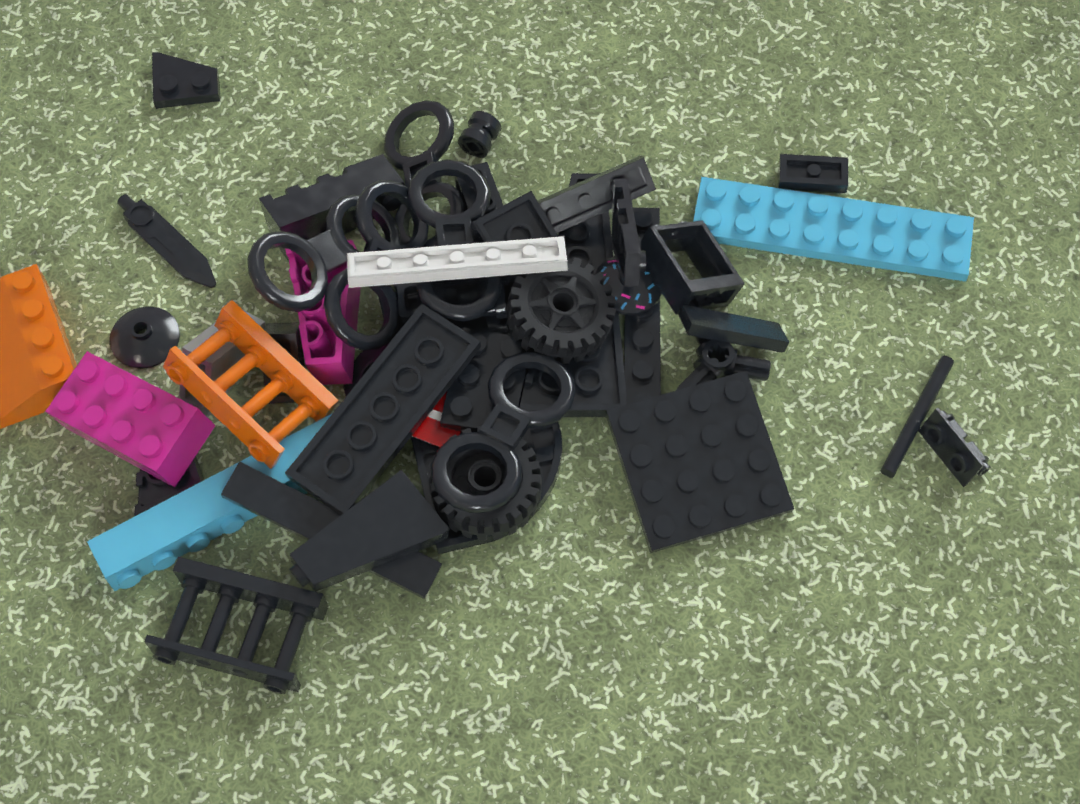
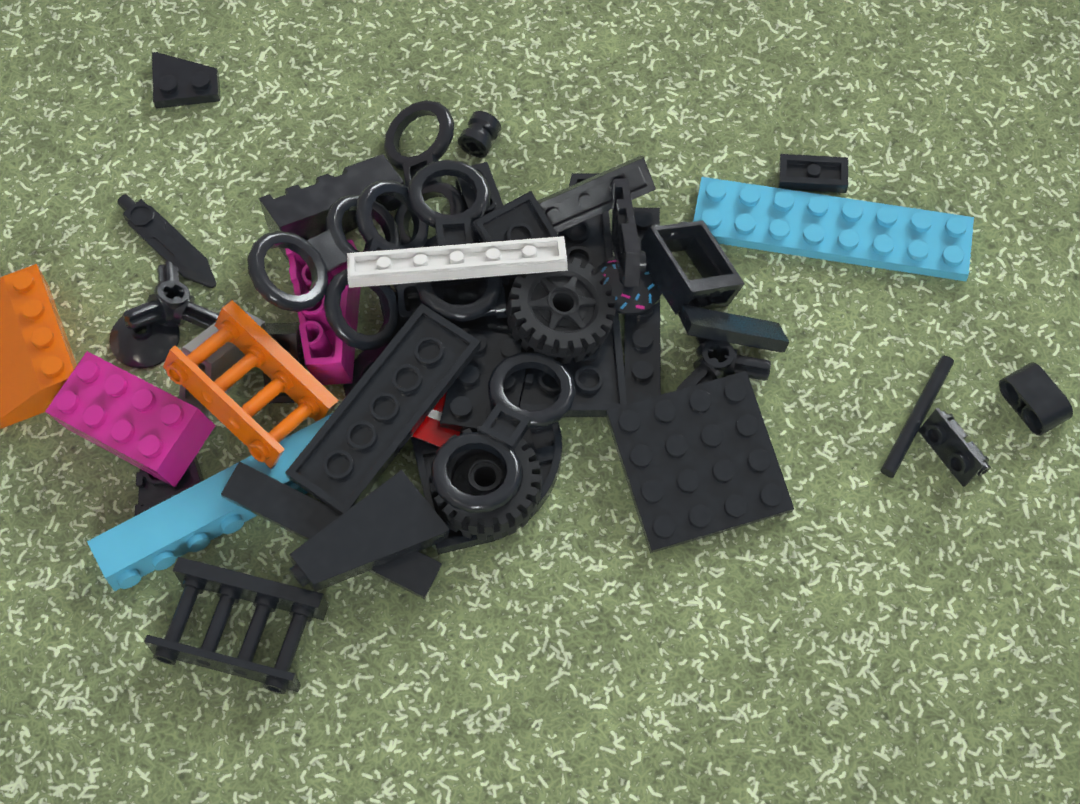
none -> black bush [123,261,219,329]
none -> black beam [999,362,1073,436]

